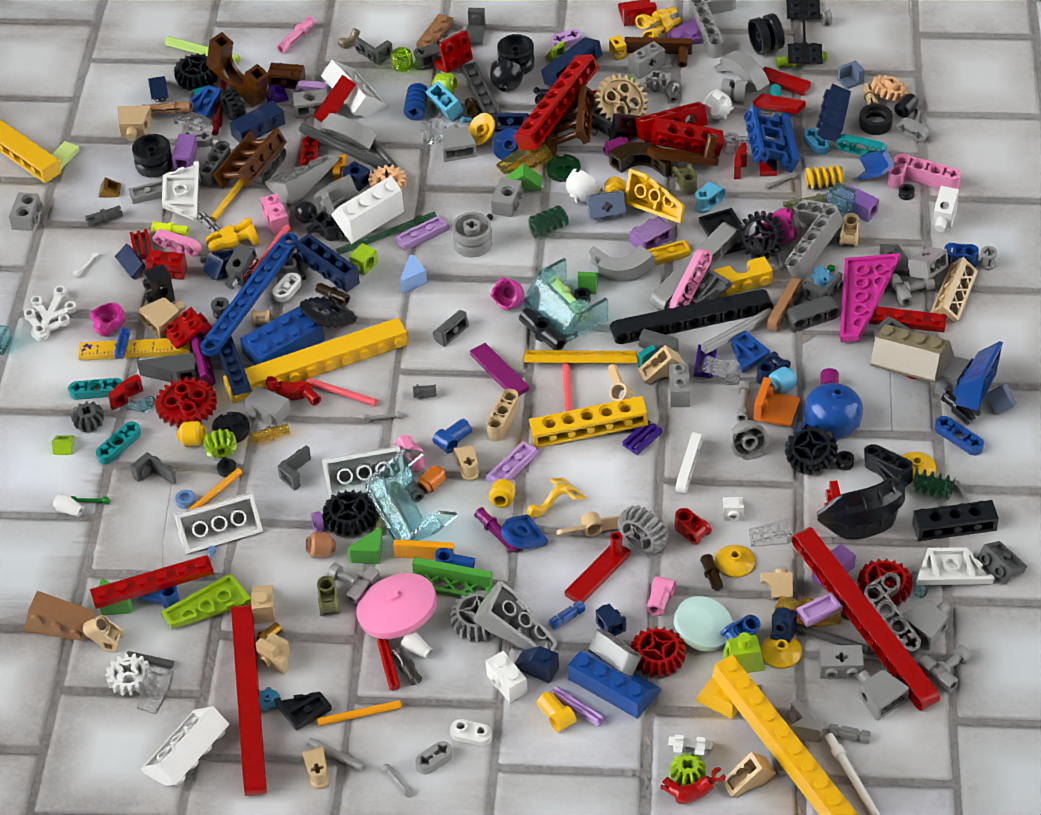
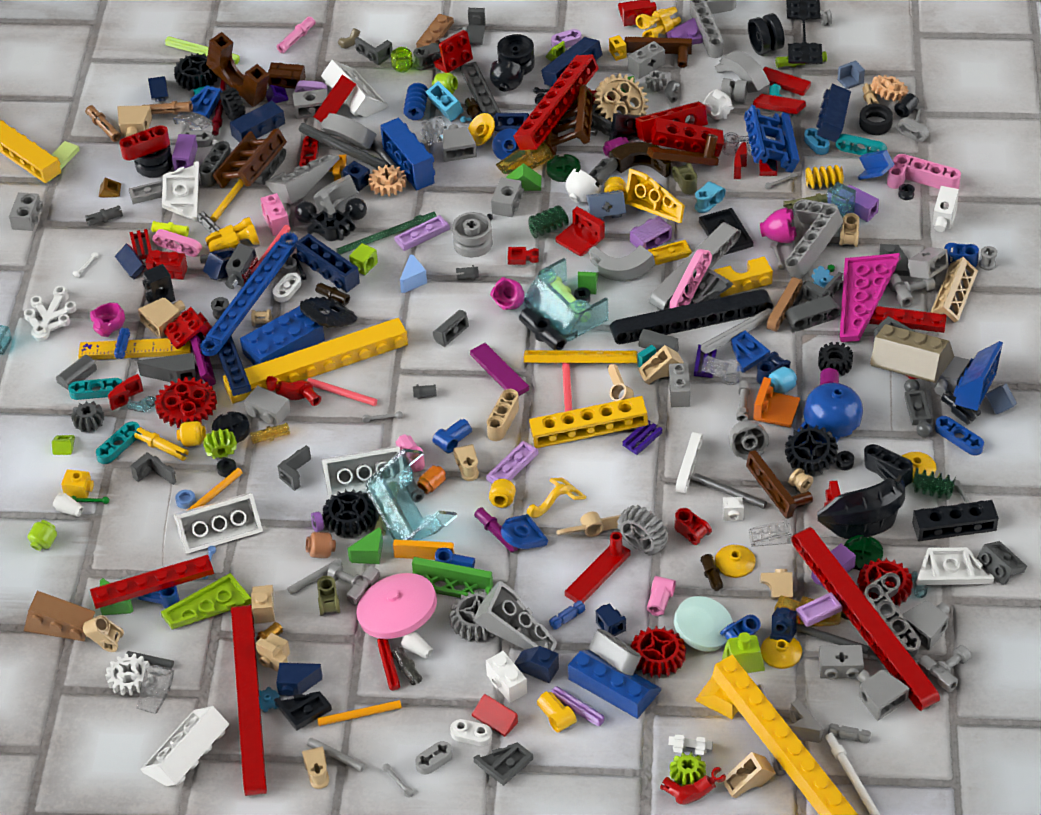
white slope [331,176,404,244] -> none
black gear [737,211,786,260] -> none
none -> lime head [27,520,57,551]
none -> dark grey brick [56,355,97,390]
none -> yellow brick [61,469,94,498]
none -> medium nougat pin [85,105,121,142]
none -> red beam [119,125,170,161]
none -> yellow pin [134,427,189,461]
none -> dark blue slope [276,663,323,697]
none -> light grey bar [287,559,342,595]
none -> blue brick [380,117,435,191]
none -> dark grey pin [456,265,479,280]
none -> slope [472,694,518,737]
none -> dark grey wing [473,742,533,786]
none -> red plate [508,247,539,265]
none -> red bracket [555,206,605,256]
none -> dark grey brick [589,157,619,187]
none -> flat silver bar [693,473,767,509]
none -> reddish brown piece [746,450,813,519]
none -> tan wheel [788,468,813,493]
none -> black tyre [818,342,853,376]
none -> dark green tile [844,535,883,571]
none -> dark grey plate [904,379,932,437]

